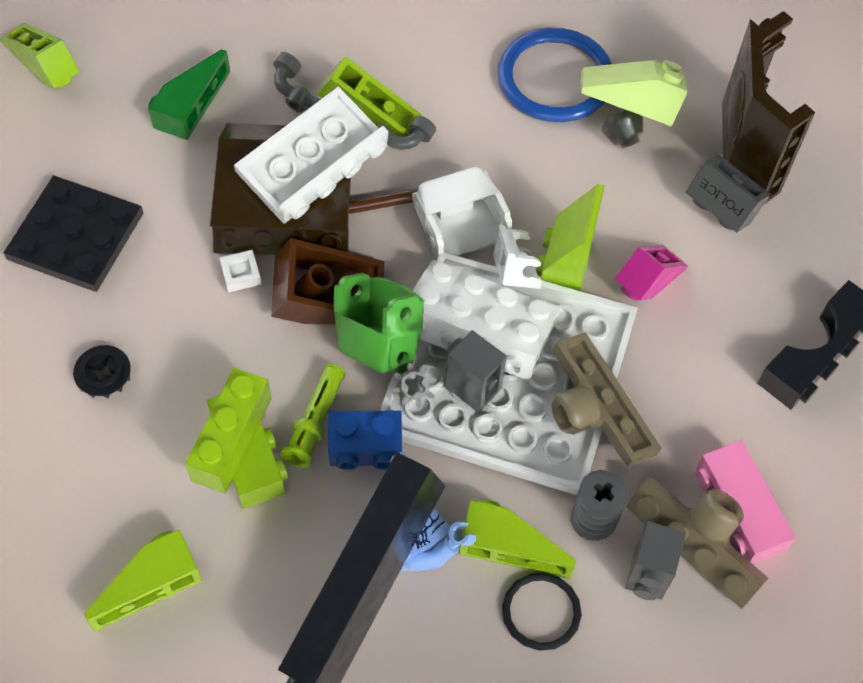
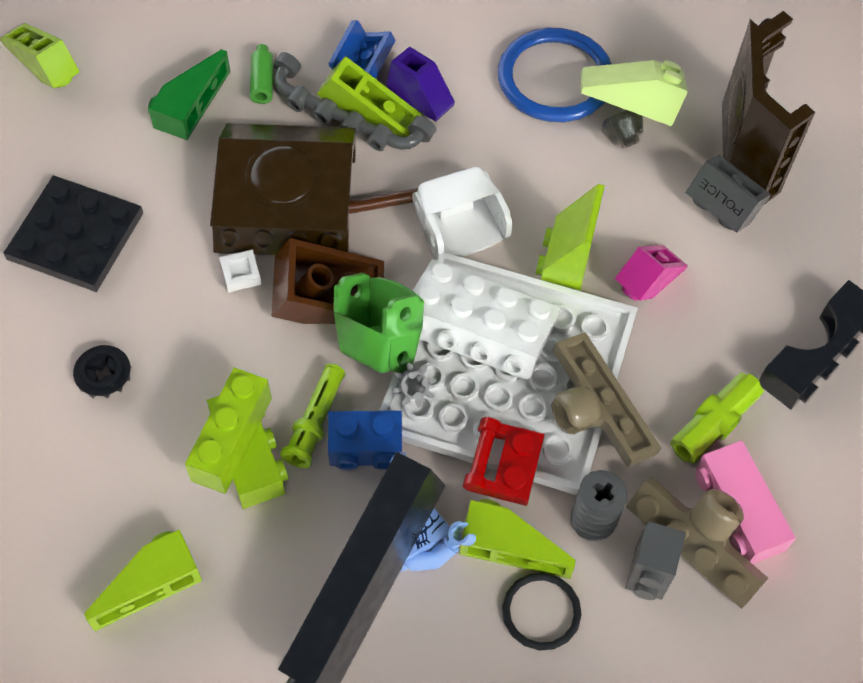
white bracket [234,86,389,224] -> none
dark grey brick [446,330,507,413] -> none
white hinge [493,225,542,288] -> none
none -> bright green cylinder [250,44,273,104]
none -> blue bracket [329,20,396,79]
none -> dark purple slope [386,46,455,122]
none -> red plate [462,417,545,506]
none -> lime piece [670,372,764,464]

